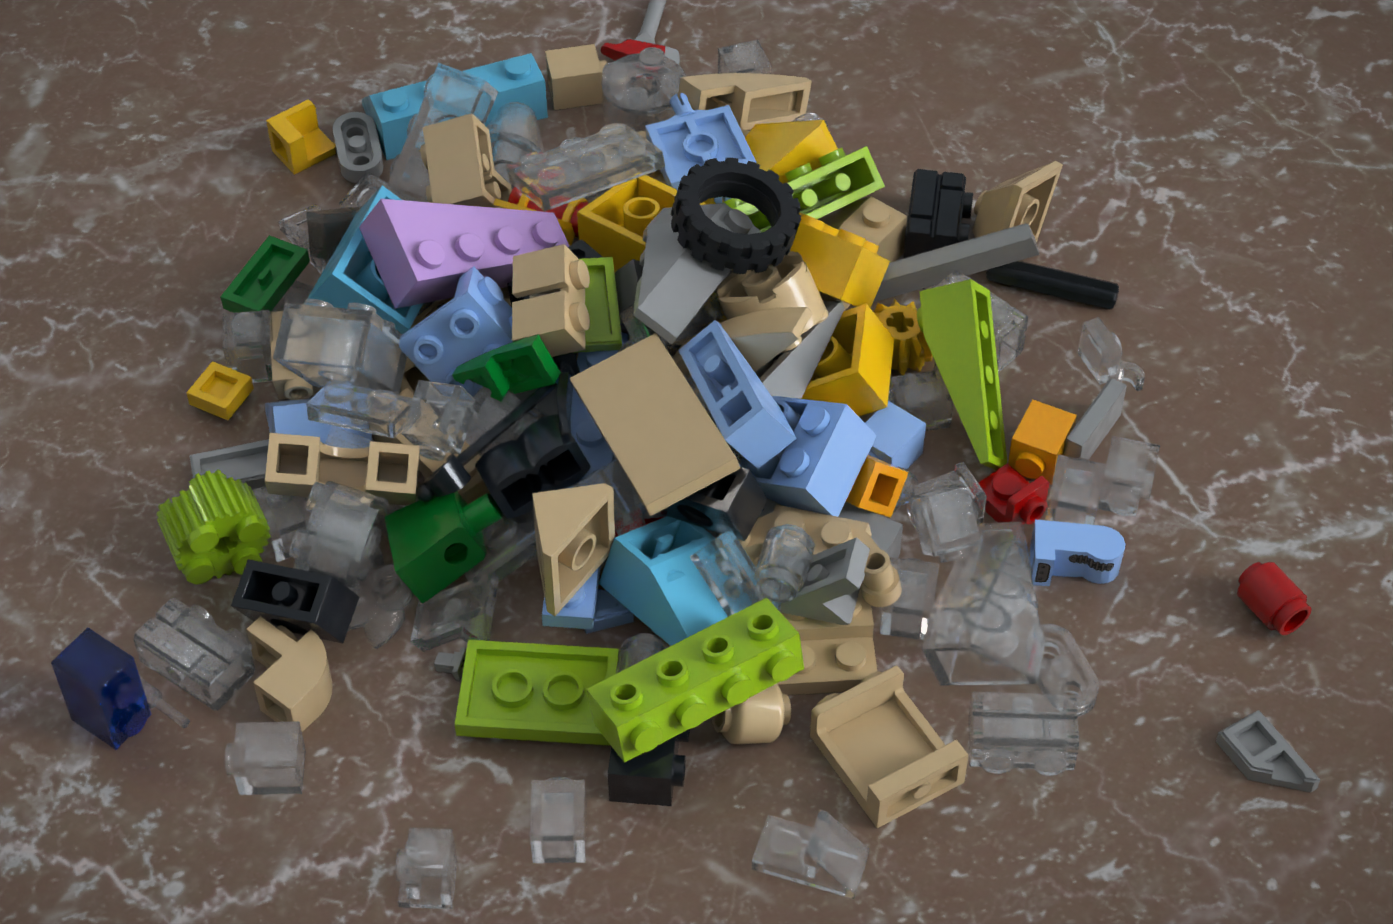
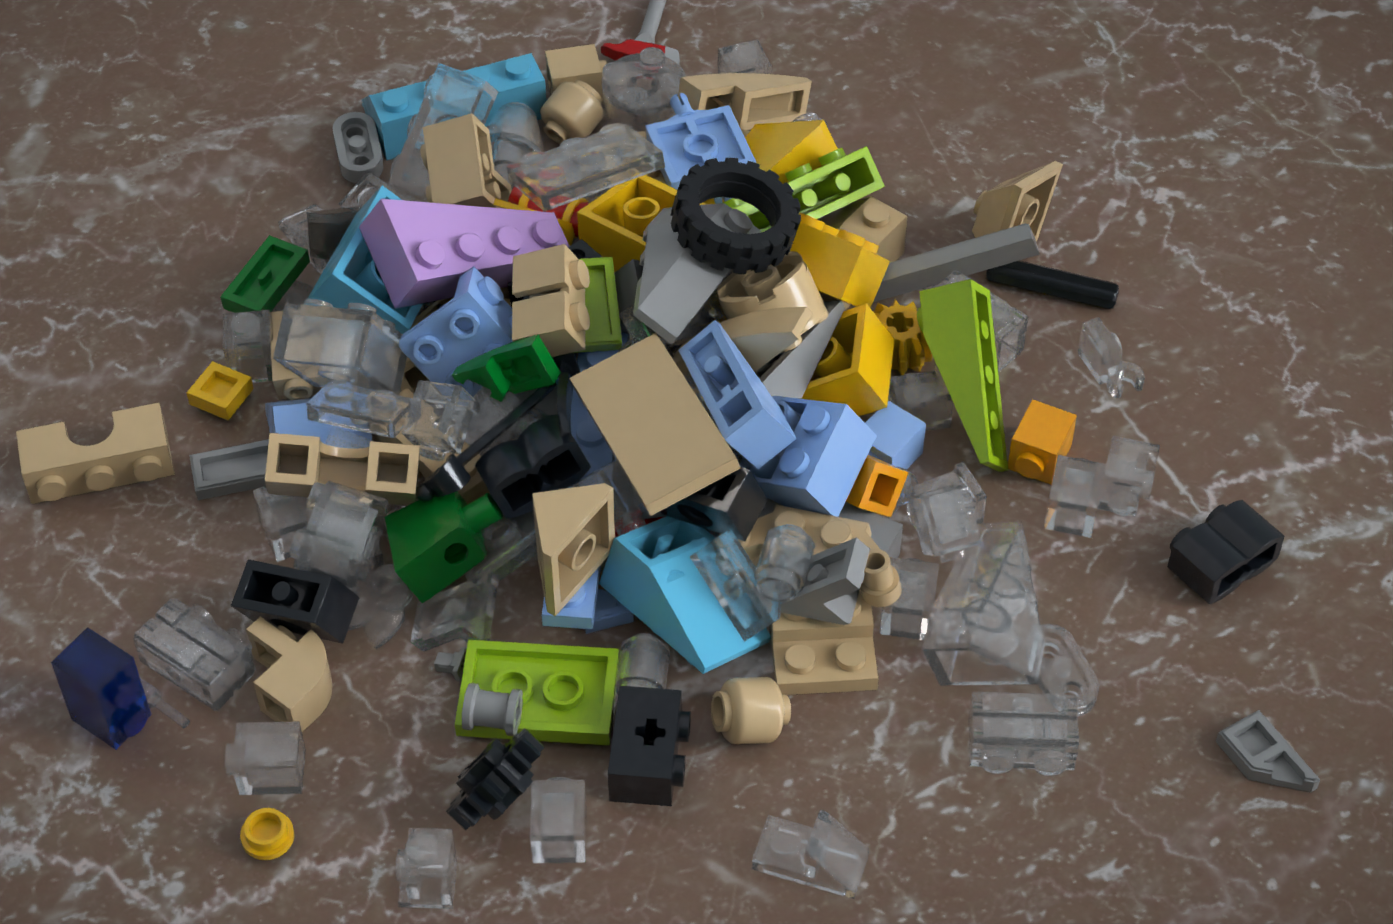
lime brick [157,469,271,585] -> none
yellow panel [266,100,336,175] -> none
lime brick [587,597,804,763] -> none
tan panel [810,666,968,828] -> none
black brick [903,169,973,259] -> none
red bracket [971,463,1050,534] -> none
light blue leg [1030,519,1125,586] -> none
light grey tile [1062,378,1127,476] -> none
red brick [1237,562,1312,635] -> none
none -> tan arch [16,403,175,504]
none -> yellow plate [240,808,294,860]
none -> black gear [446,728,544,830]
none -> light grey bush [462,683,523,736]
none -> tan head [540,80,603,144]
none -> black brick [1167,500,1285,604]

